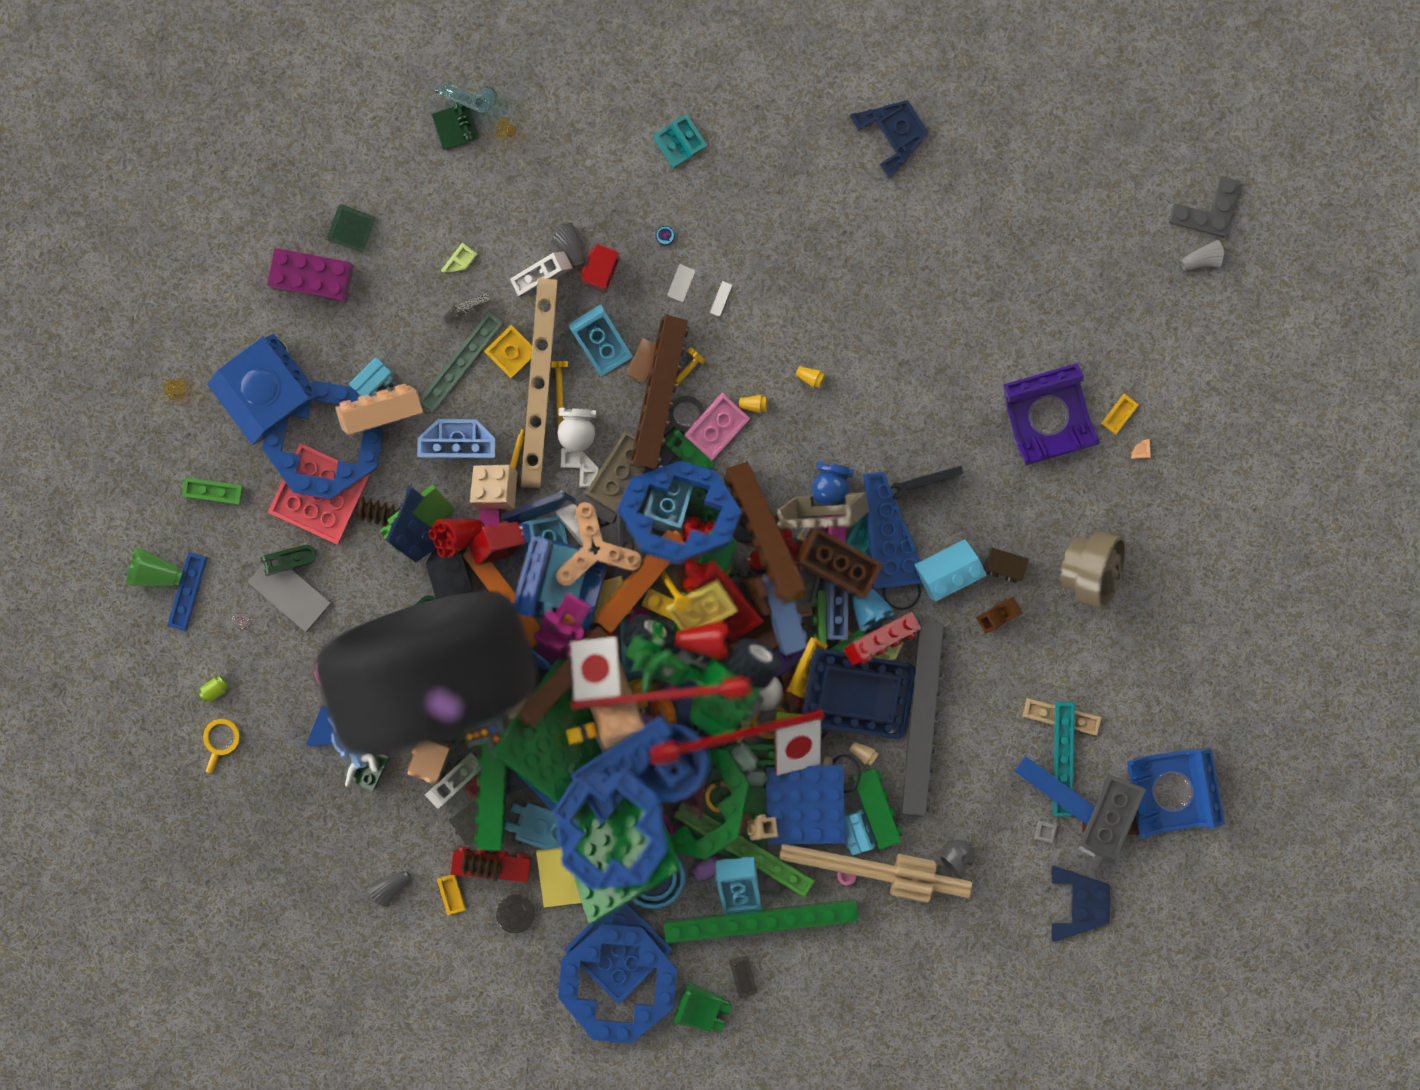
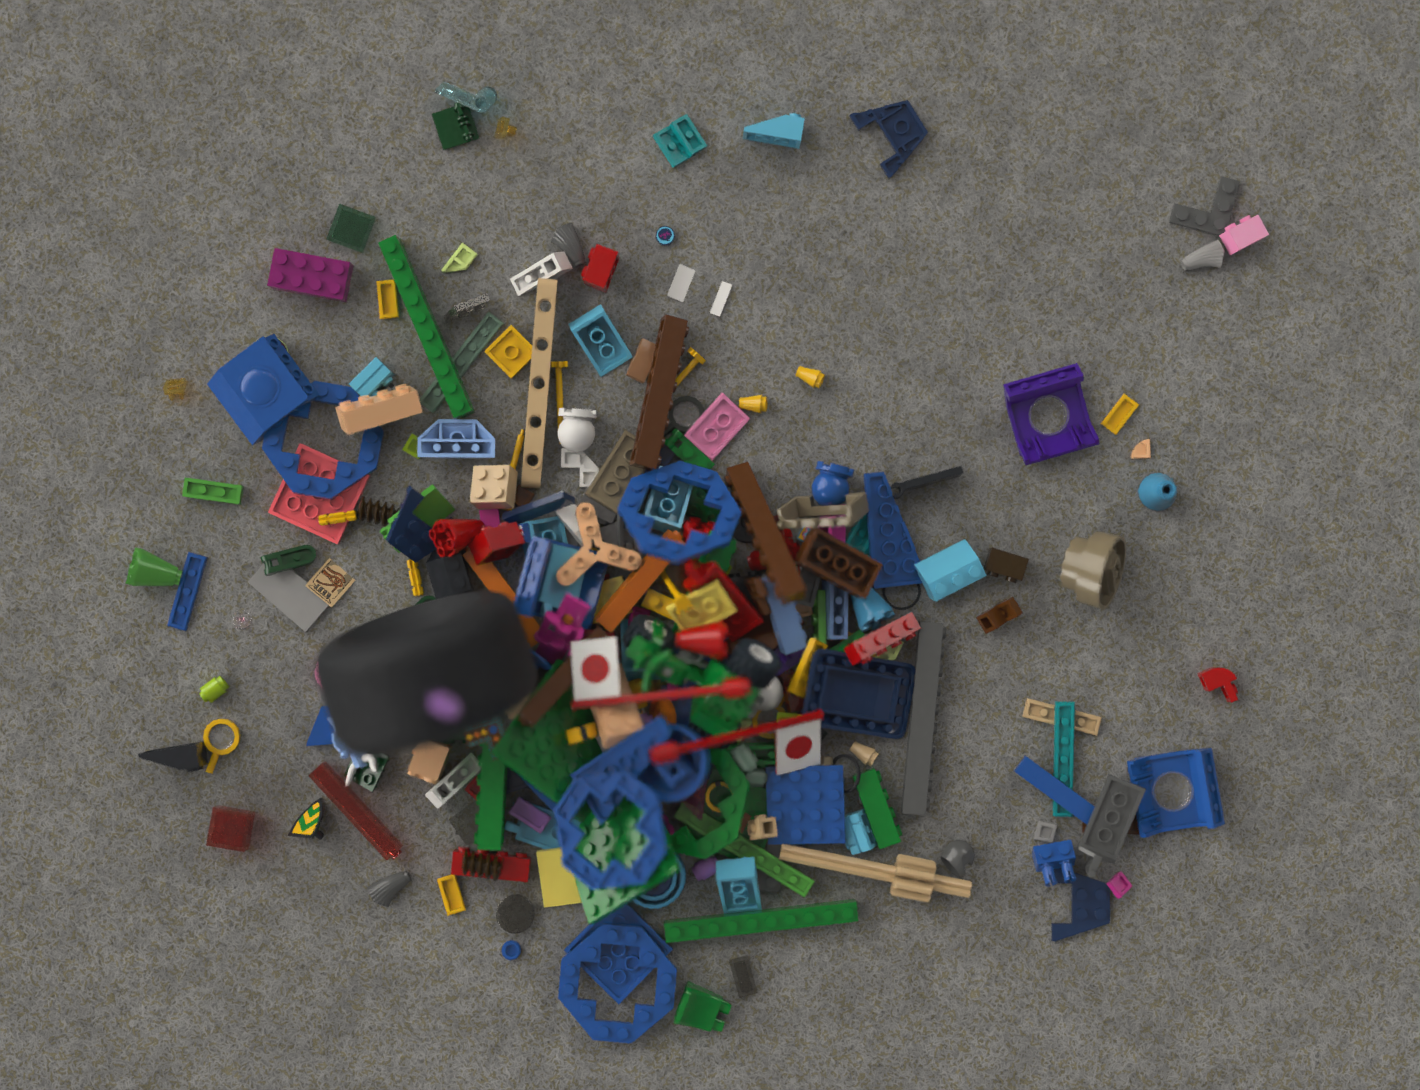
bright pink tile [837,872,857,885] -> none
none -> black slope [138,741,208,773]
none -> clear red brick [206,805,255,852]
none -> shield [288,798,324,840]
none -> sticker [305,558,355,608]
none -> clear red brick [308,761,403,861]
none -> yellow axle [318,510,357,526]
none -> yellow tile [376,279,399,319]
none -> green brick [378,235,476,419]
none -> lime tile [402,434,421,459]
none -> yellow axle [407,559,424,596]
none -> blue tile [502,940,521,960]
none -> medium lavender tile [508,796,551,834]
none -> reddish brown tile [515,484,535,507]
none -> medium azure slope [743,113,805,149]
none -> blue brick [1032,839,1077,887]
none -> dark pink tile [1106,871,1133,899]
none -> dark azure cone [1138,473,1177,511]
none -> red brick [1197,667,1239,703]
none -> bright pink brick [1219,215,1269,255]

